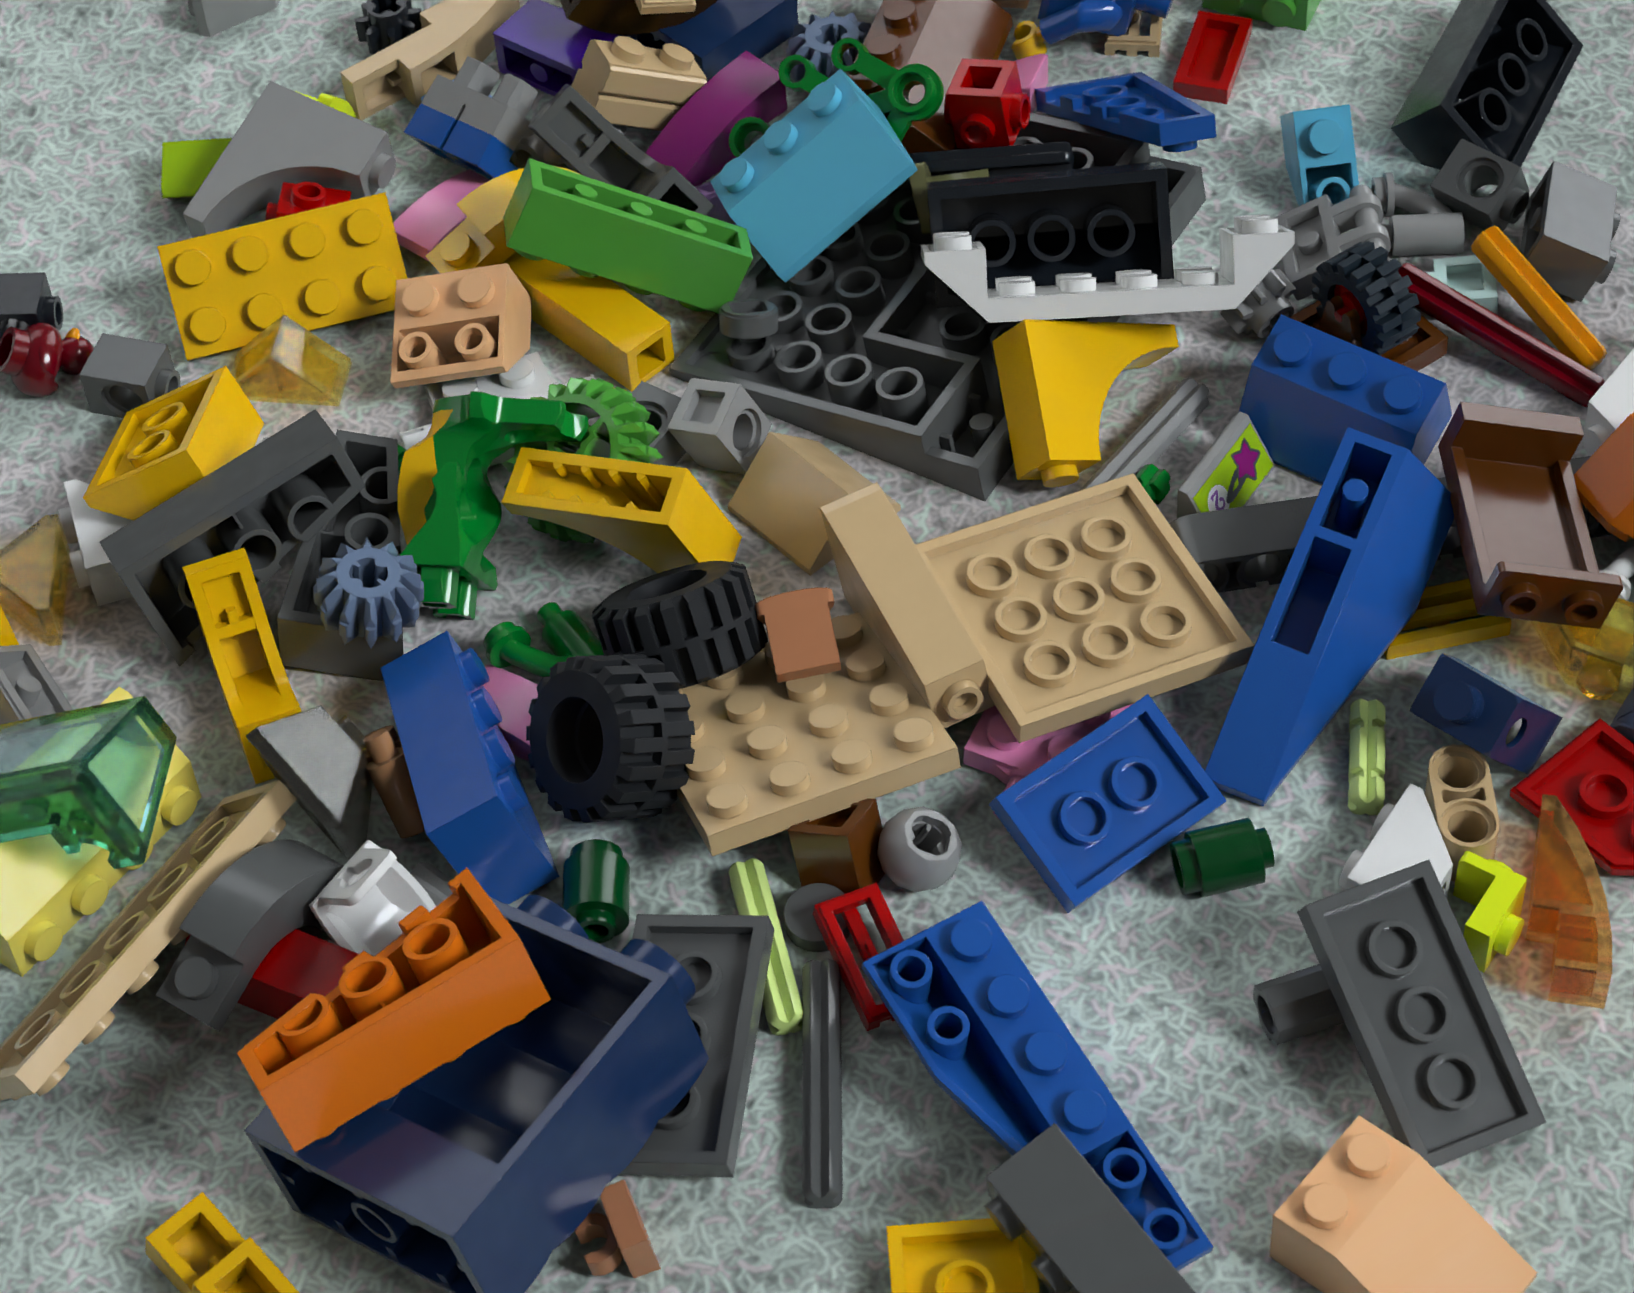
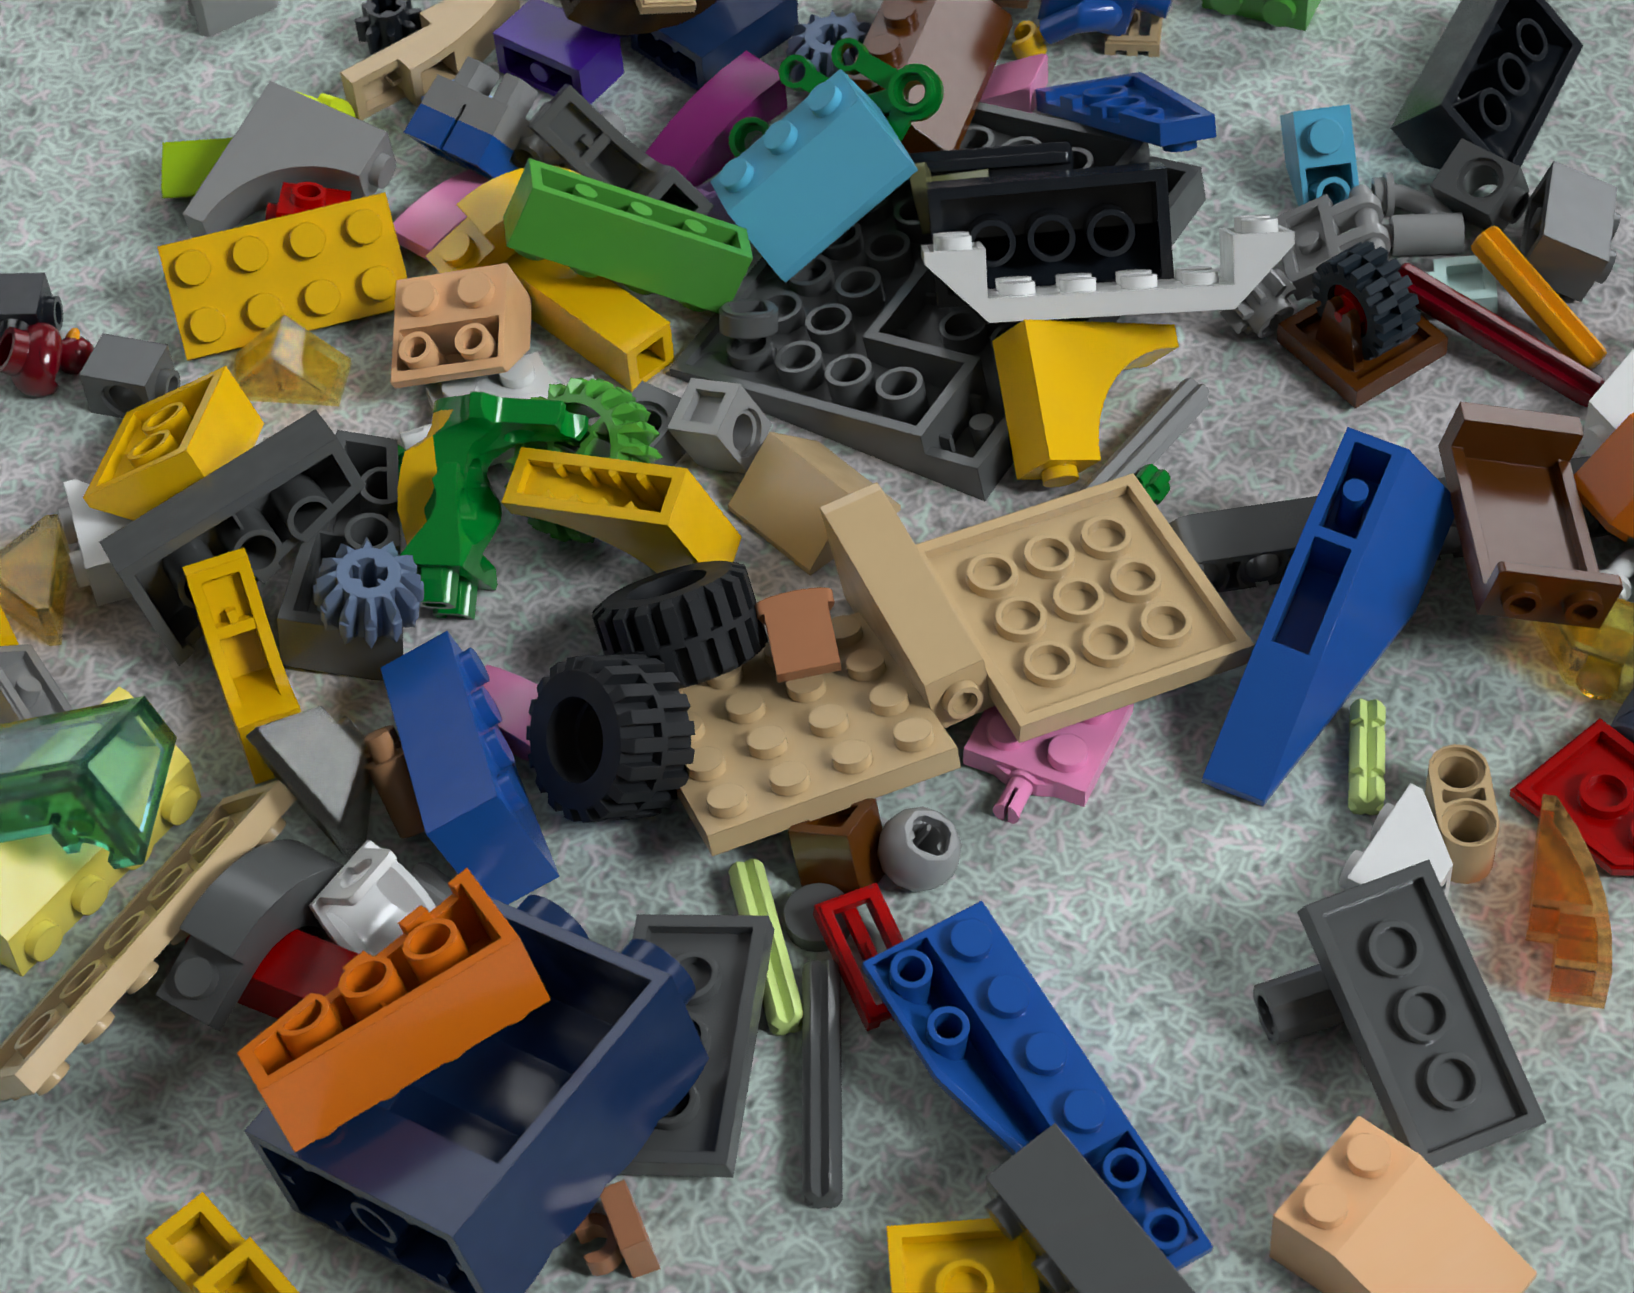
green plant [483,602,604,677] -> none
dark green brick [562,839,630,943] -> none
tan brick [572,36,707,131] -> none
red brick [944,58,1031,149] -> none
blue plate [988,694,1227,913] -> none
dark green brick [1170,817,1275,898] -> none
red tile [1173,10,1252,104] -> none
slope [1177,411,1274,518] -> none
blue slope [1238,314,1452,484] -> none
yellow tile [1384,579,1512,660] -> none
dark blue torso [1409,653,1562,774] -> none
neon yellow bracket [1453,851,1527,973] -> none

